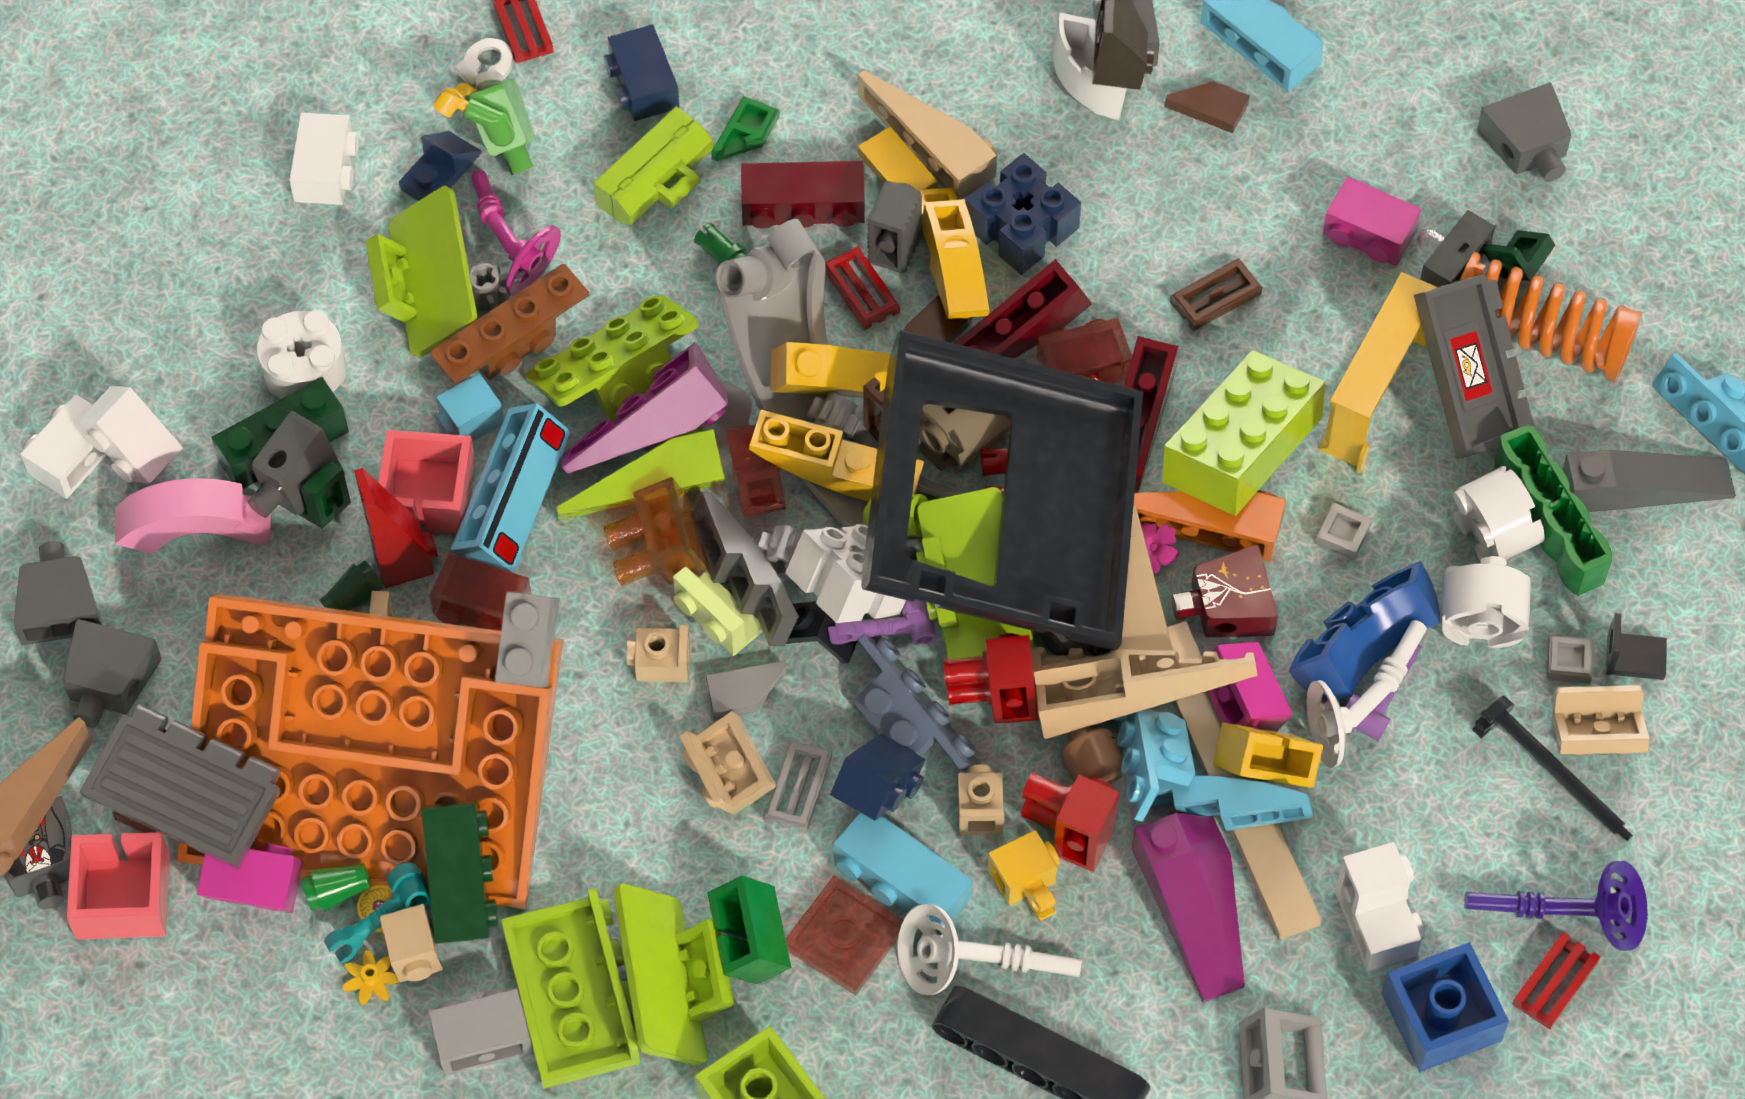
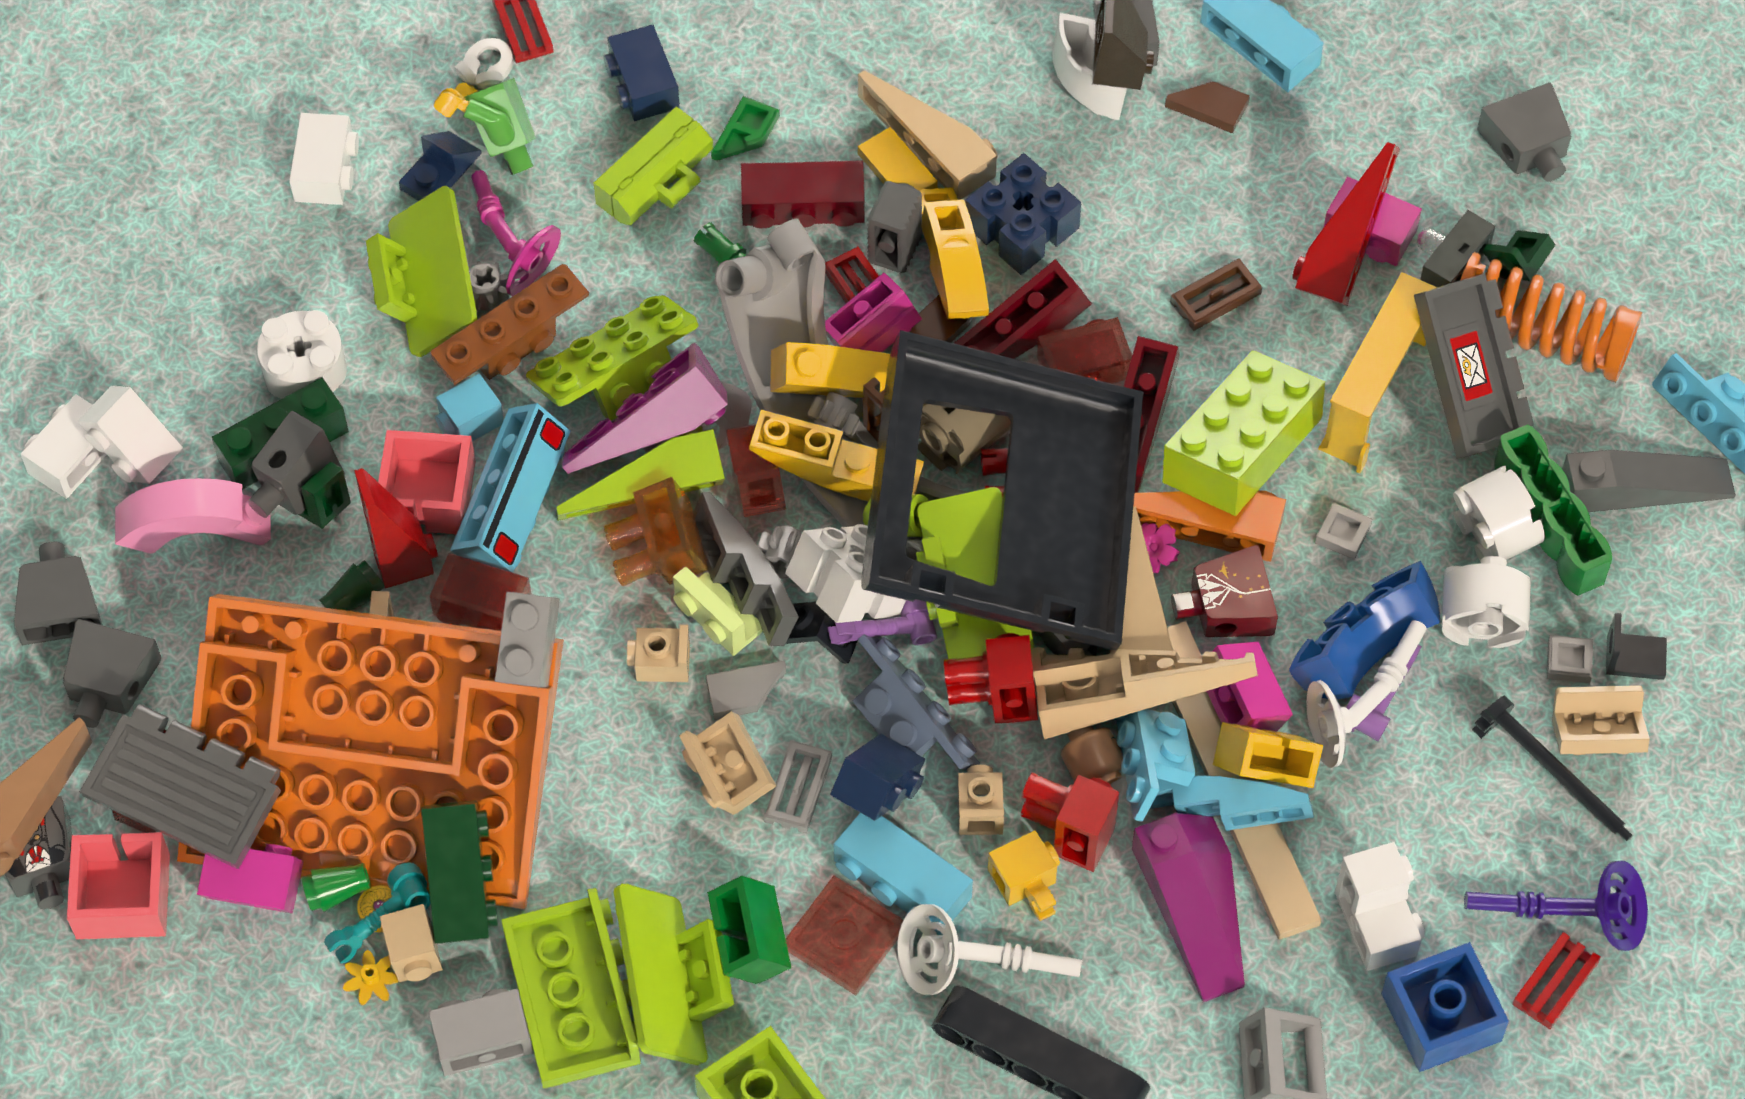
none -> dark pink brick [825,273,922,353]
none -> red slope [1292,142,1400,306]

